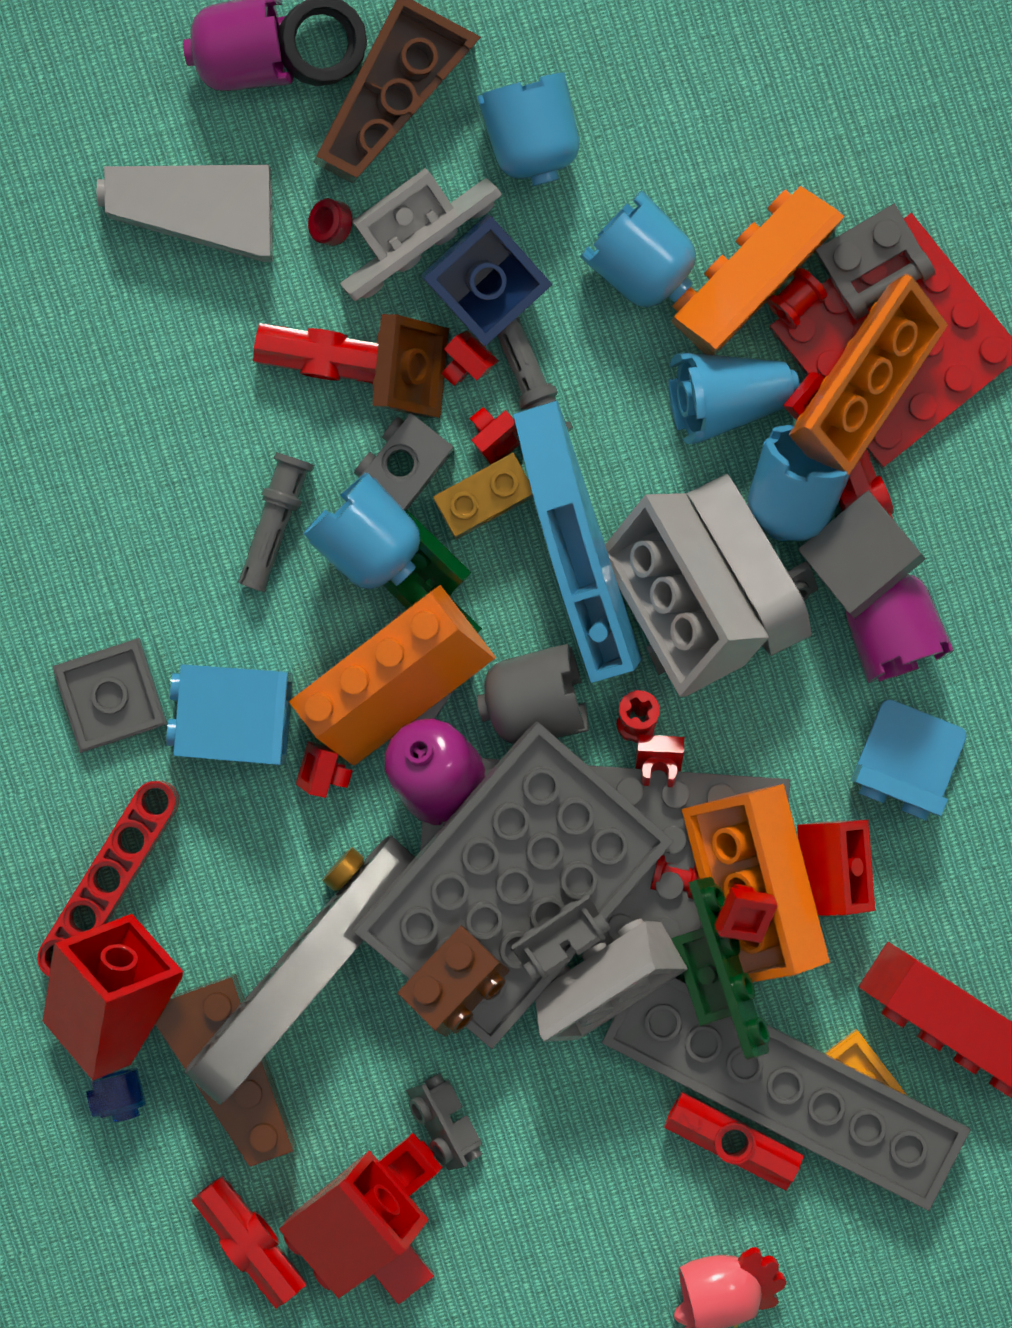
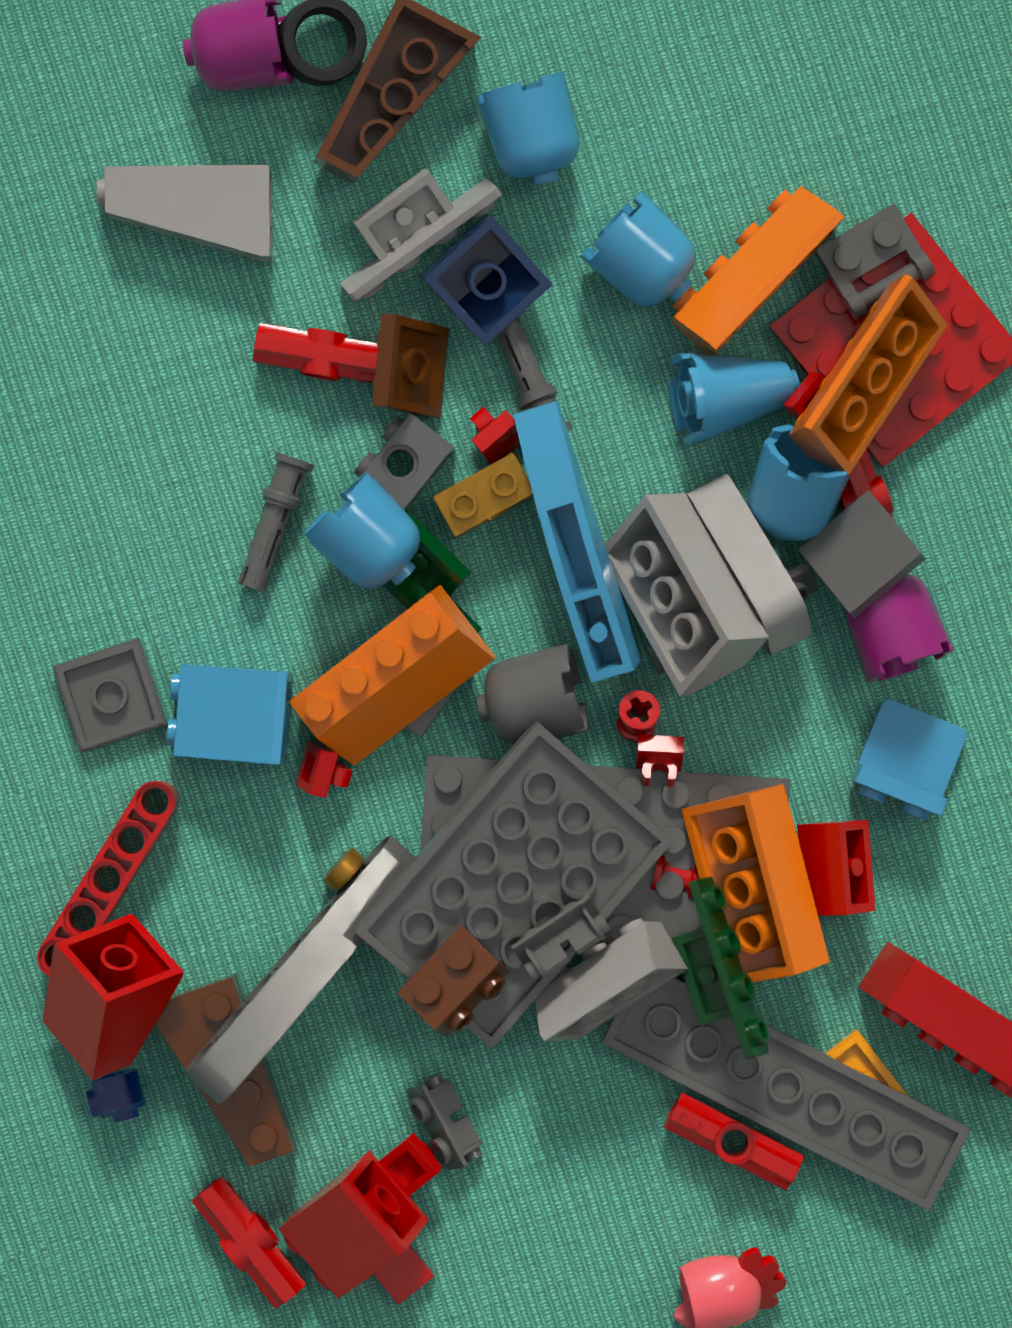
dark red tile [308,198,353,246] -> none
magenta cylinder [385,718,485,826] -> none
red tile [441,330,499,386] -> none
red tile [715,884,778,943] -> none
red bush [766,267,828,329] -> none

